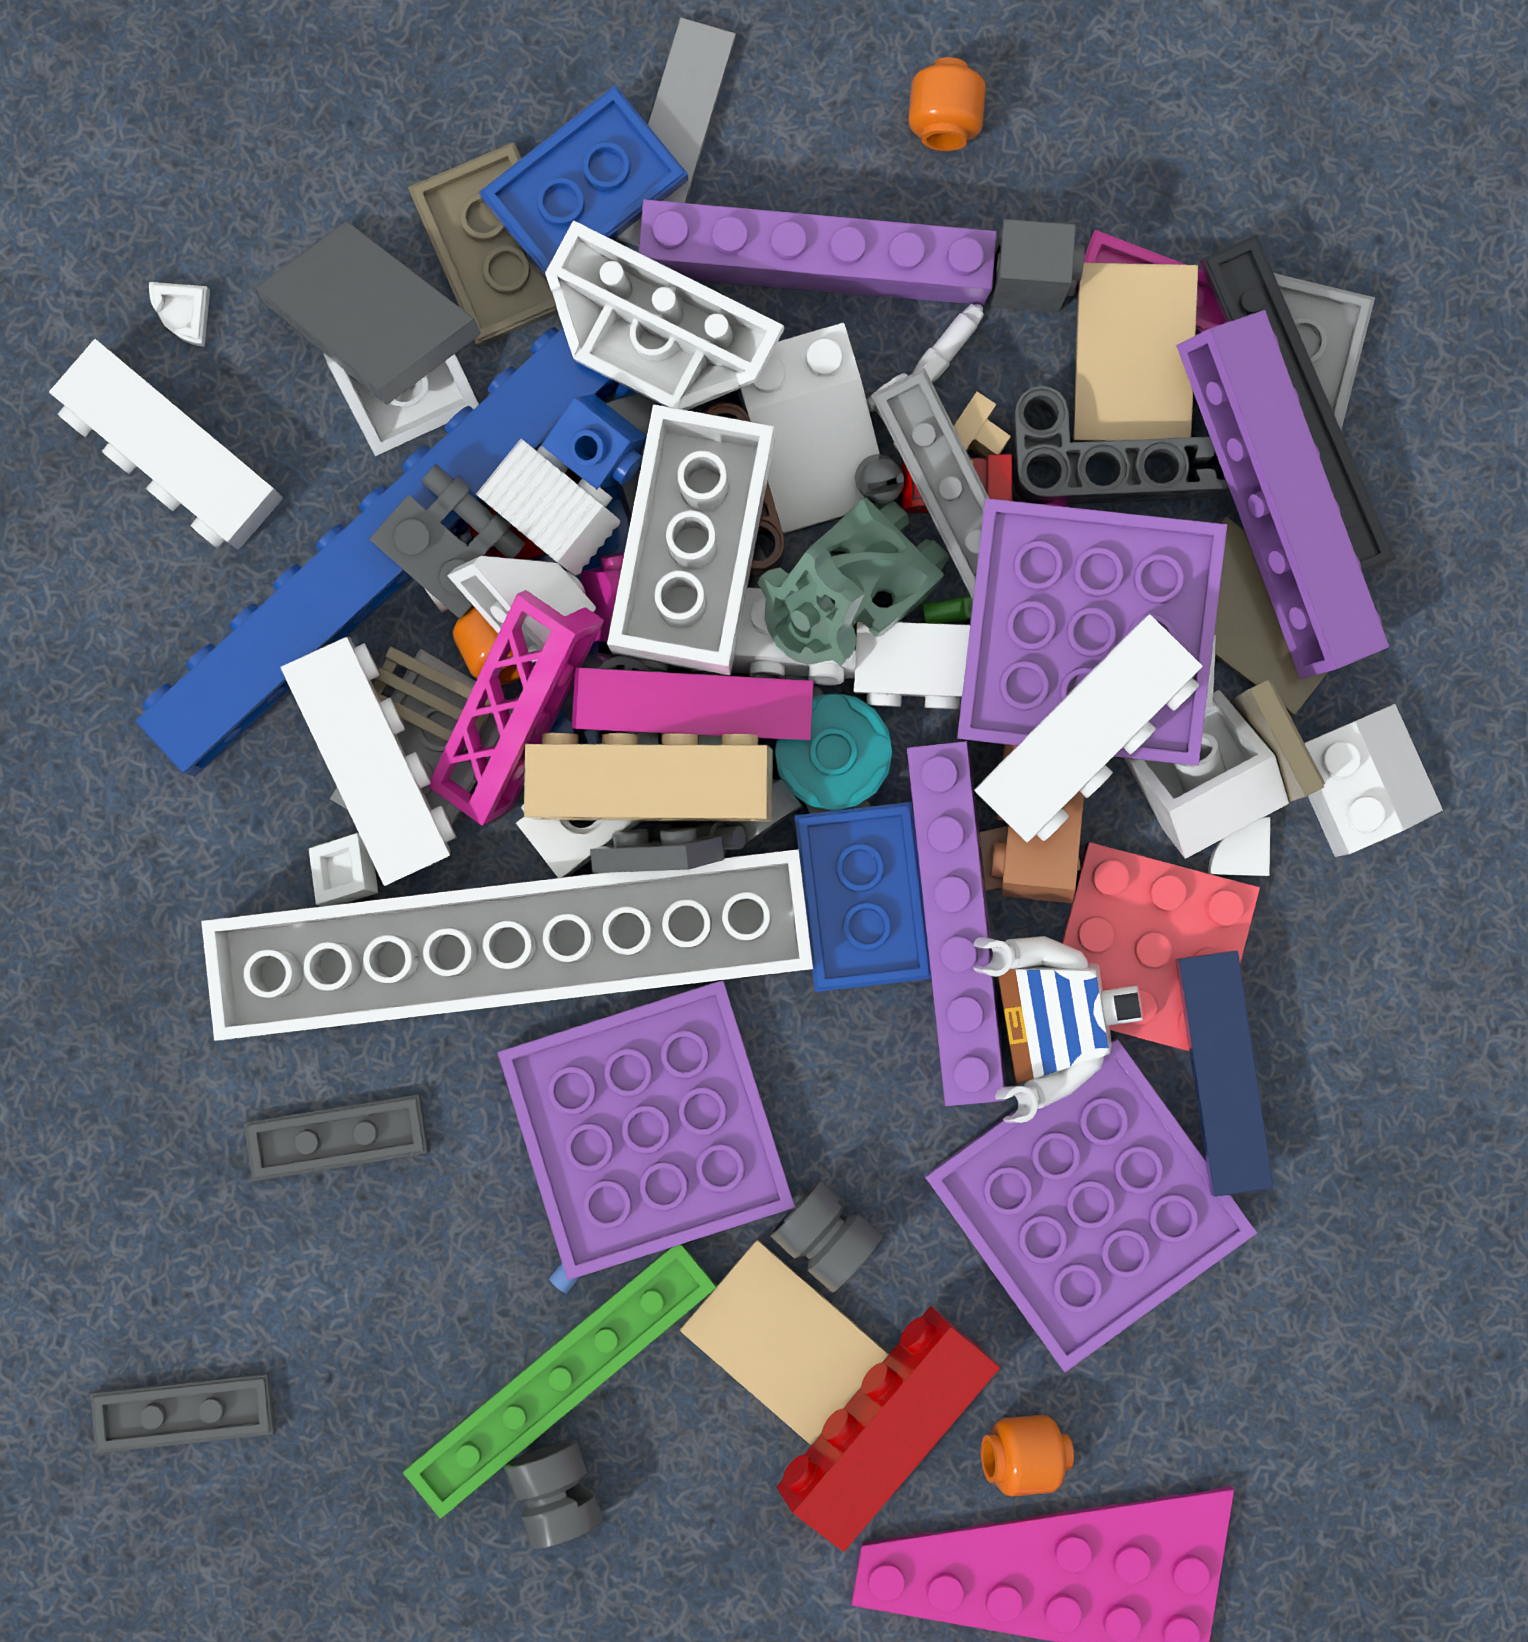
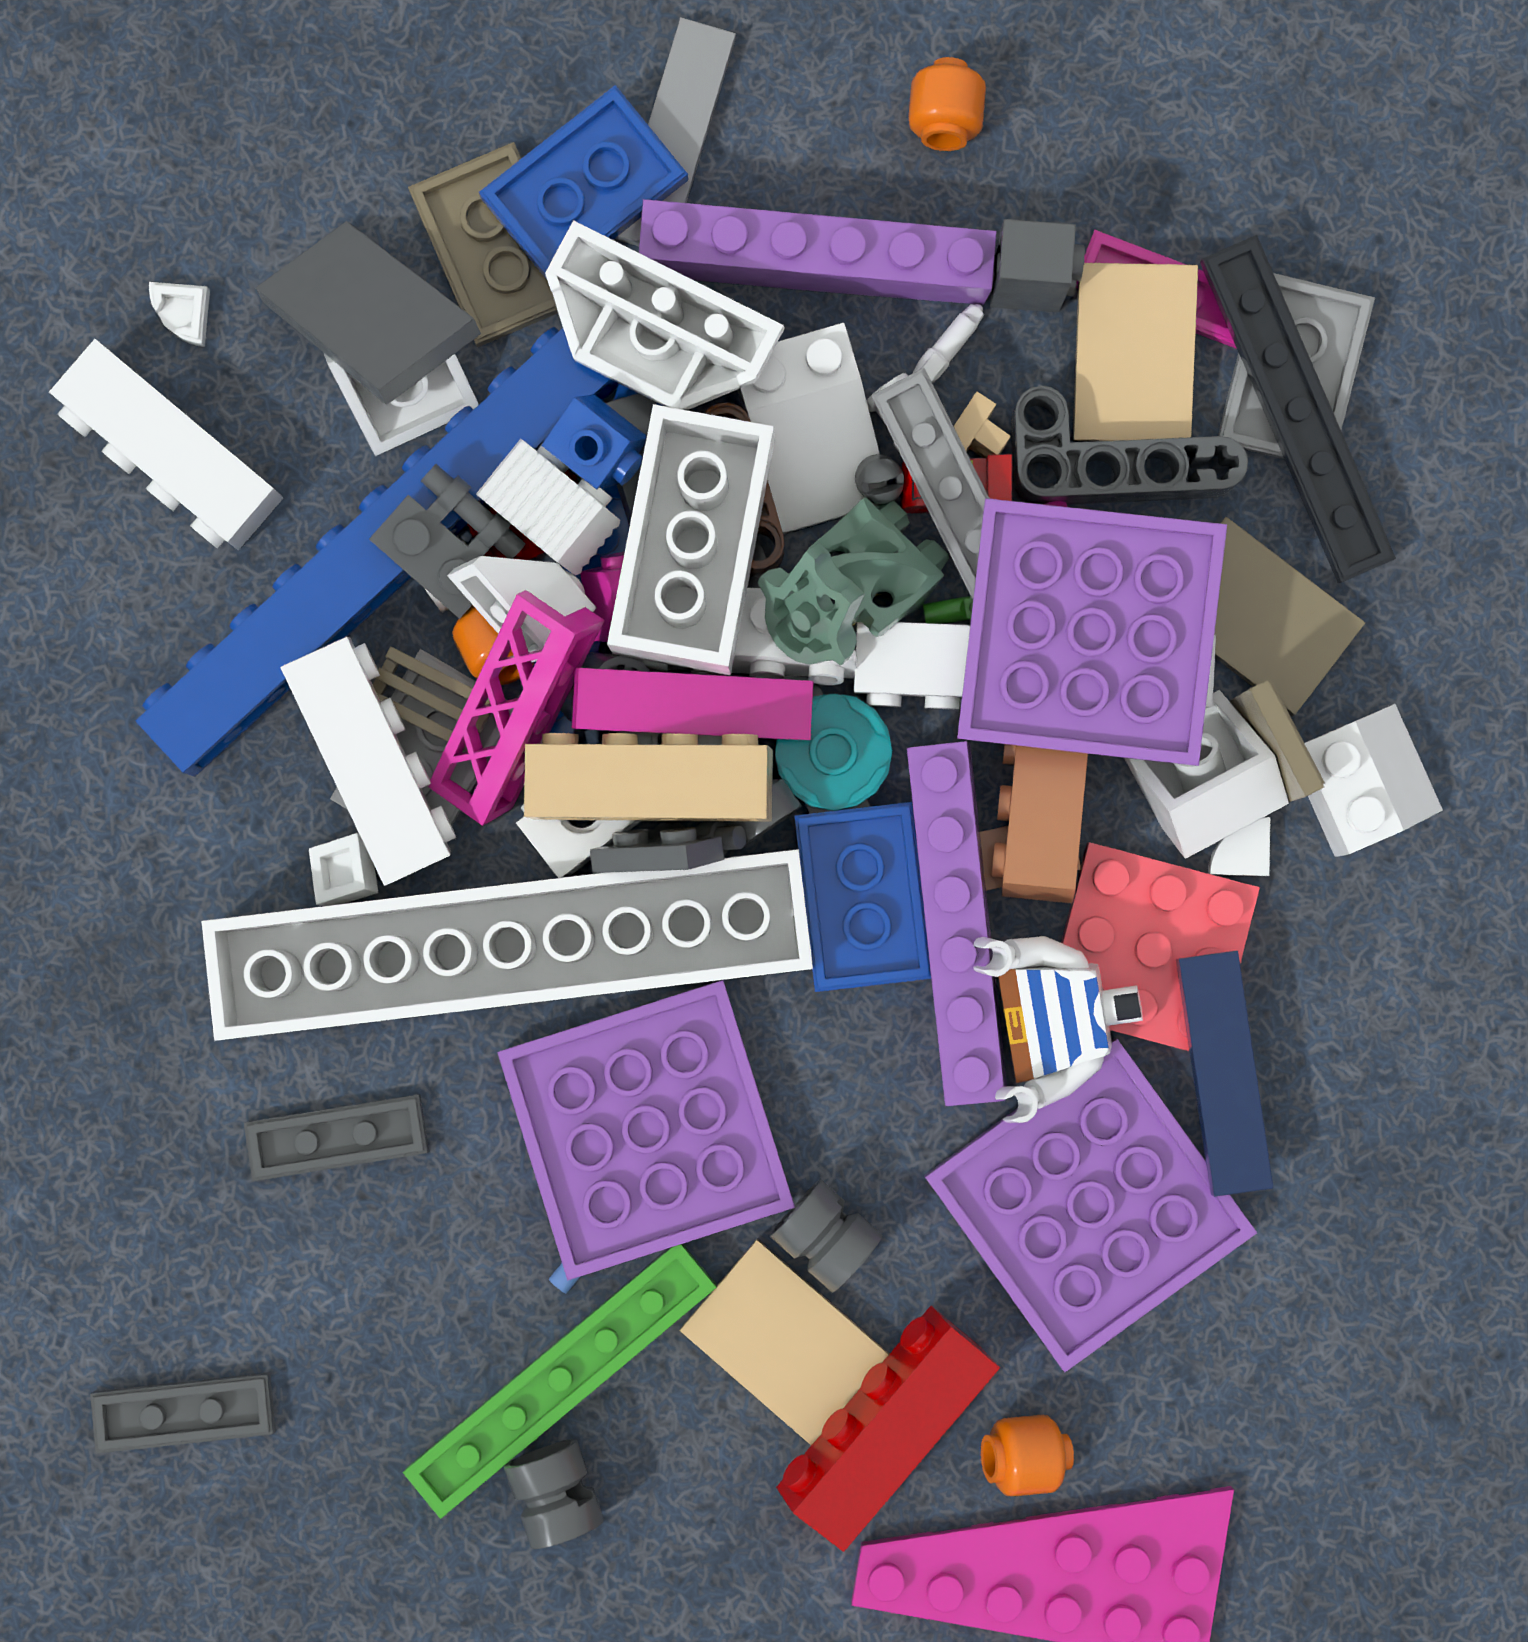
white brick [974,614,1203,843] -> none
medium lavender brick [1176,310,1389,679] -> none

